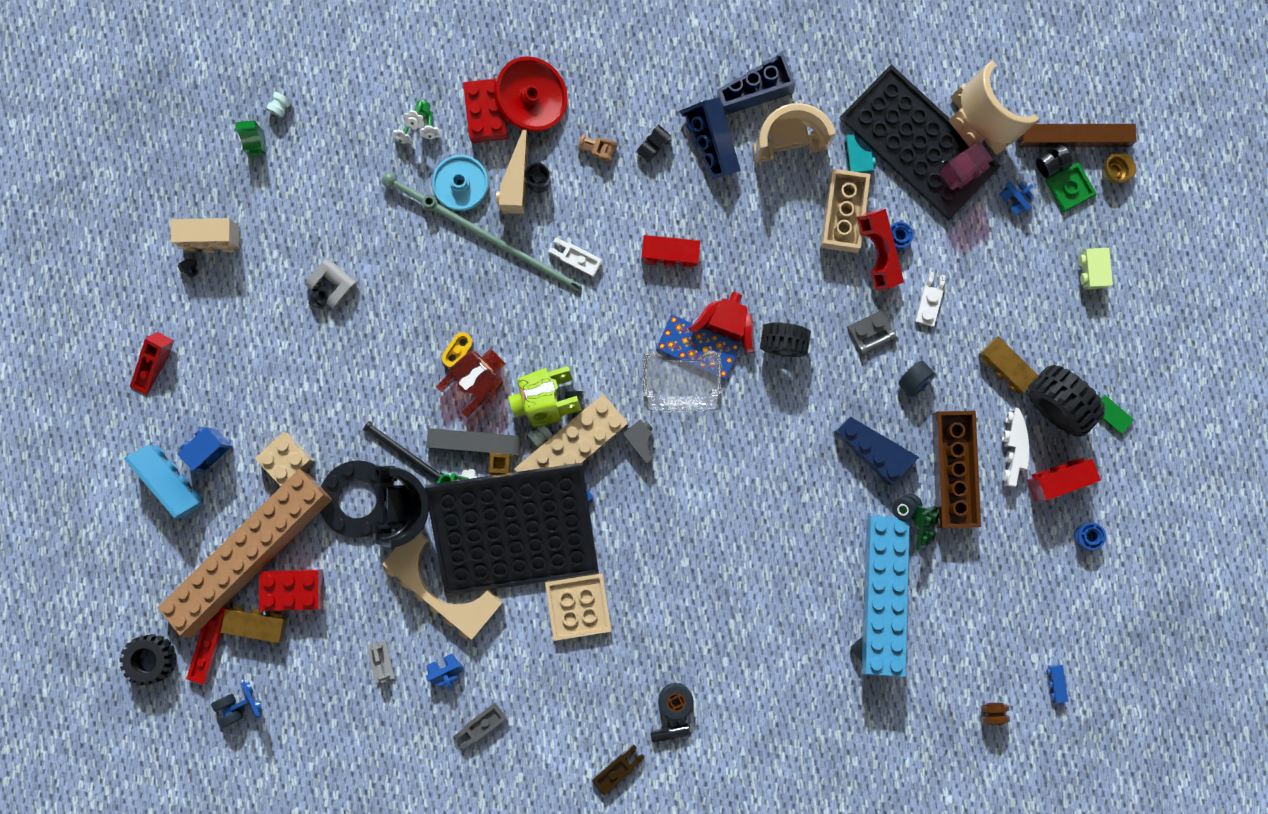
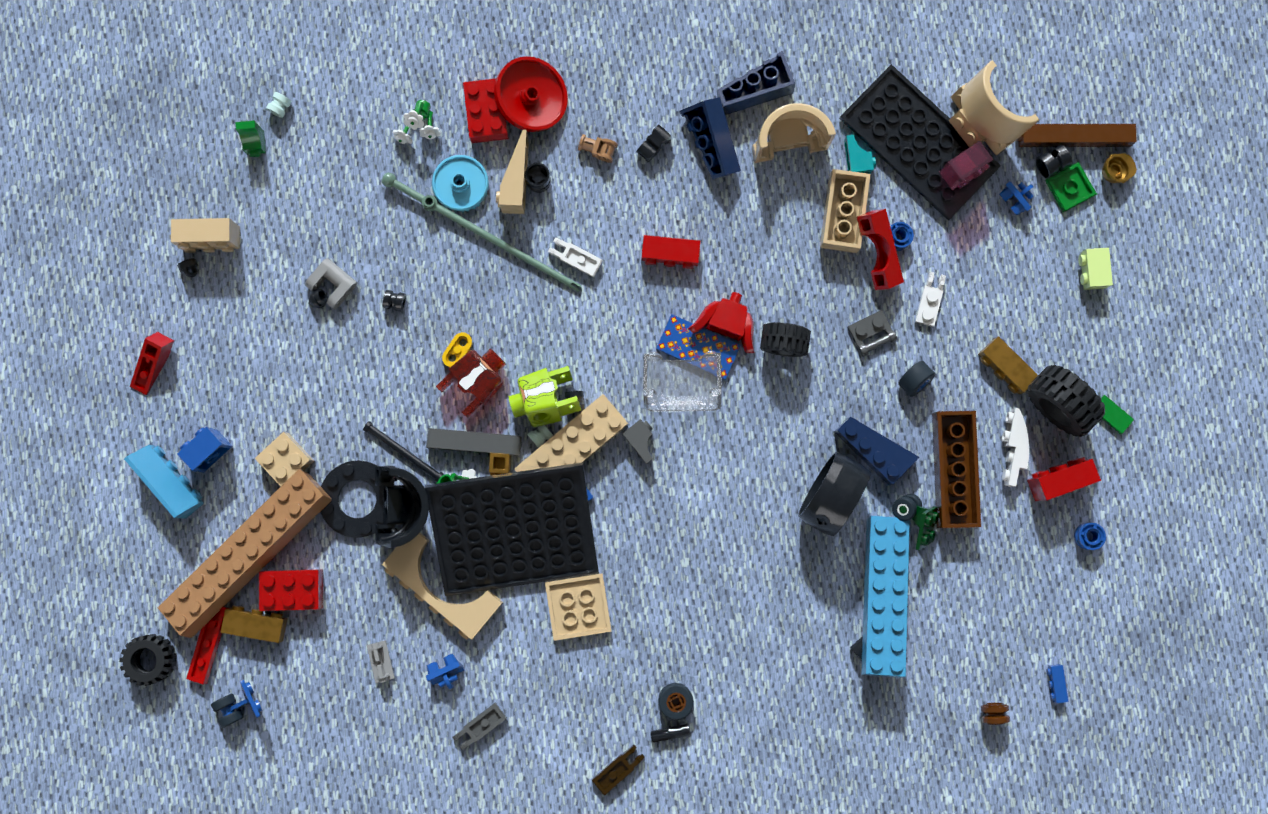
none -> black wheel [382,290,406,312]
none -> black cylinder [798,452,871,536]

